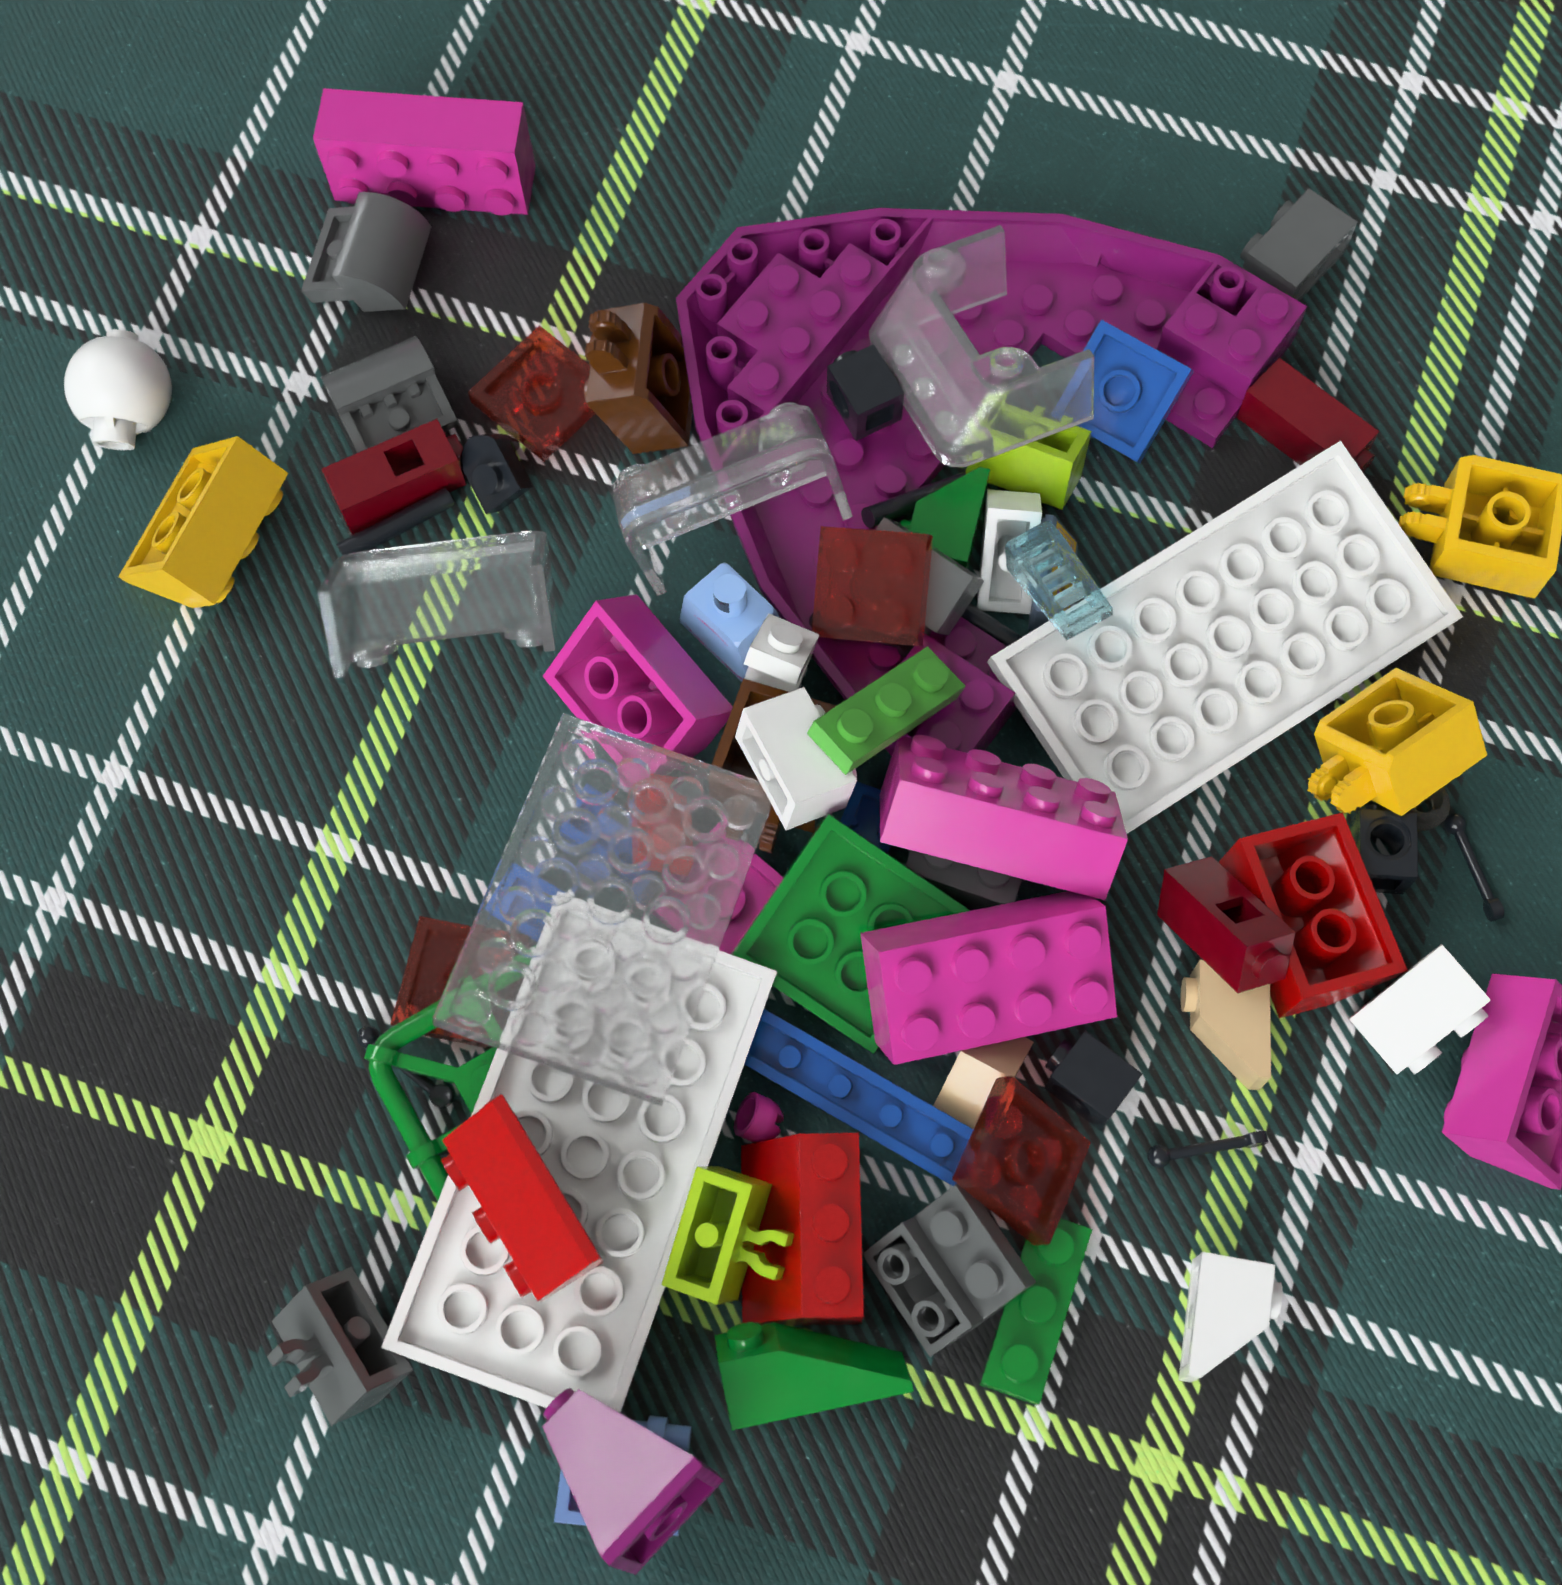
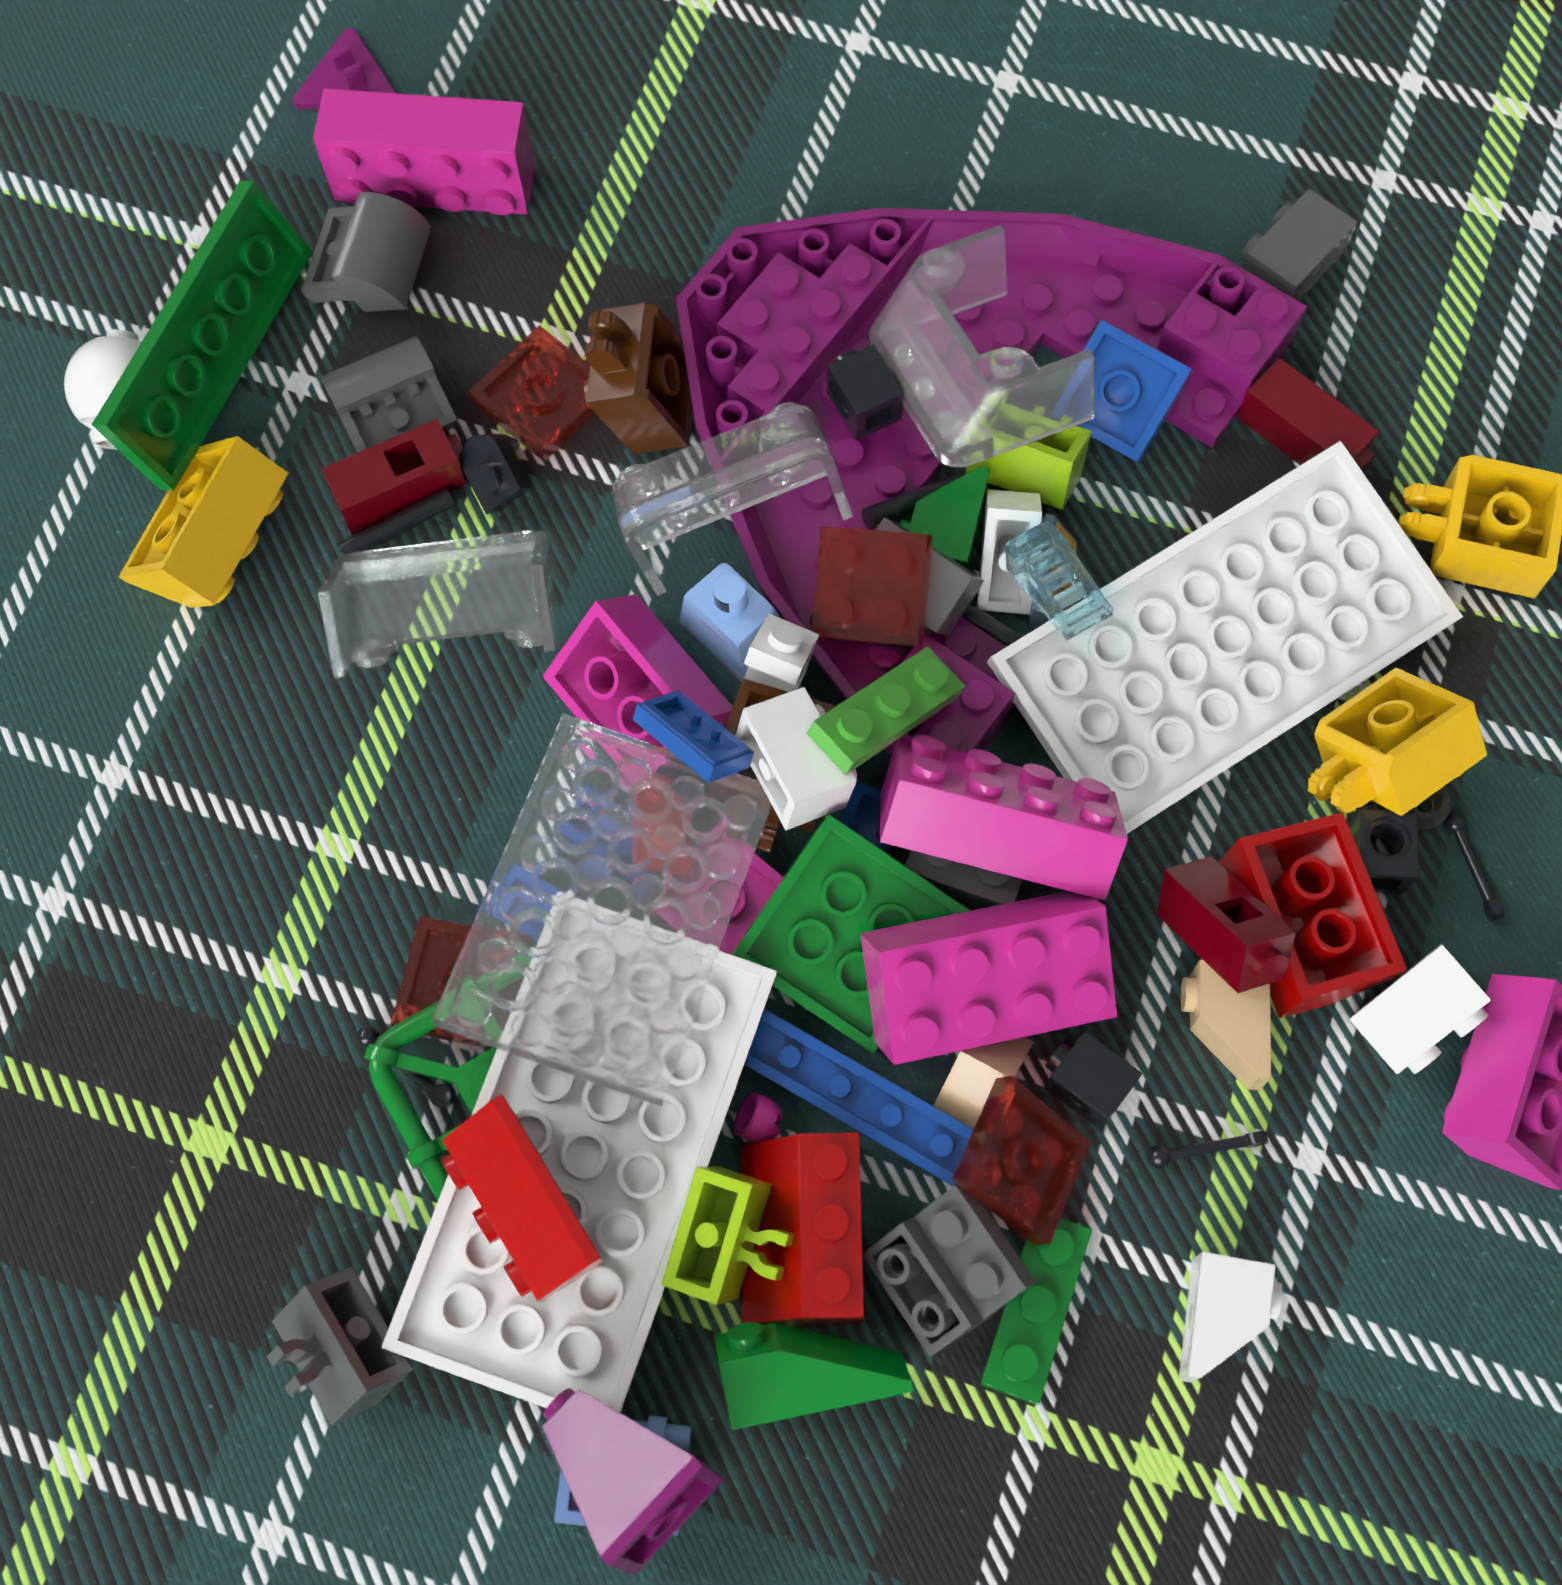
none -> green plate [91,180,313,491]
none -> magenta piece [292,28,396,109]
none -> blue plate [633,690,754,783]

